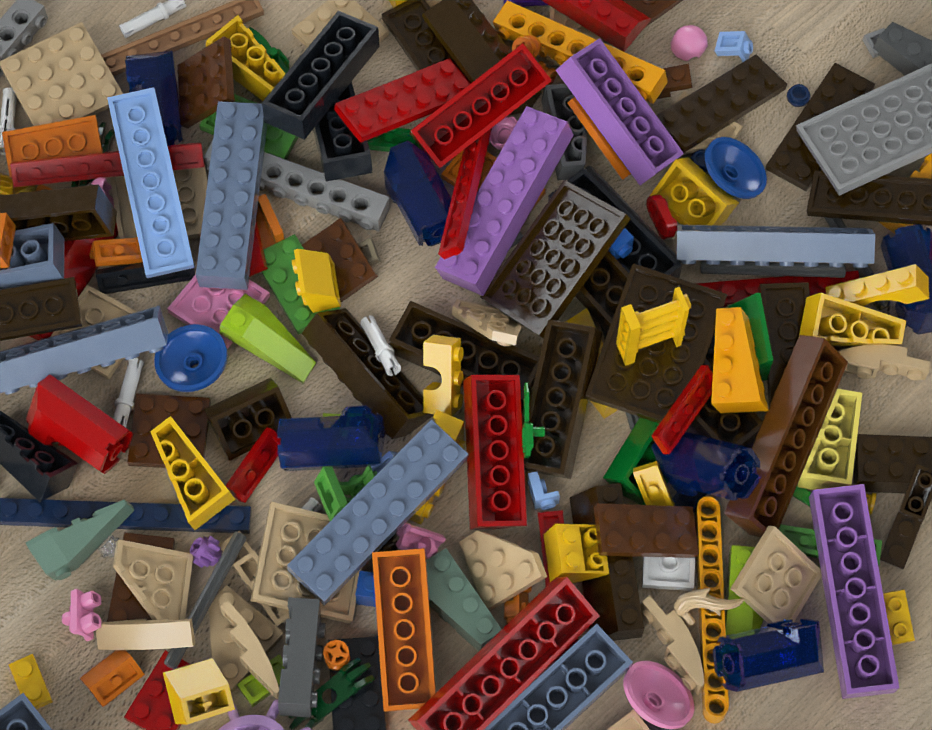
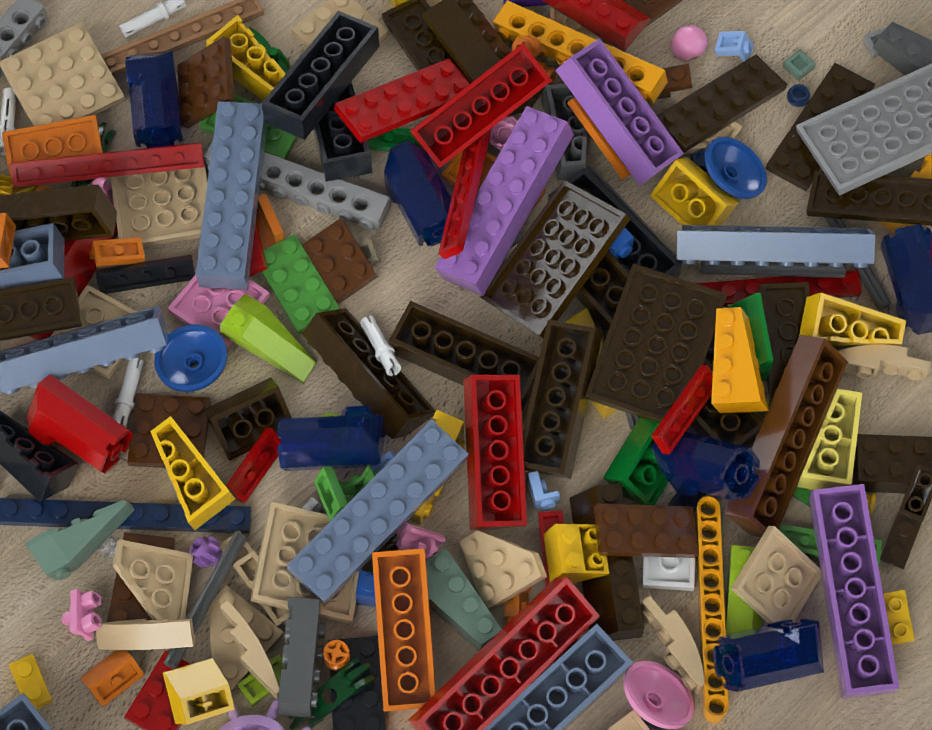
light blue plate [107,87,195,278] -> none
yellow slope [292,249,341,313] -> none
yellow arch [423,335,464,416] -> none
tan plate [451,299,524,346] -> none
green piece [522,382,545,458] -> none
yellow fence [616,287,691,366] -> none
yellow plate [633,461,674,506] -> none
red plate [646,194,678,239] -> none
tan piece [674,588,745,627] -> none
yellow arch [826,264,929,307] -> none
none -> sand green tile [783,49,816,81]

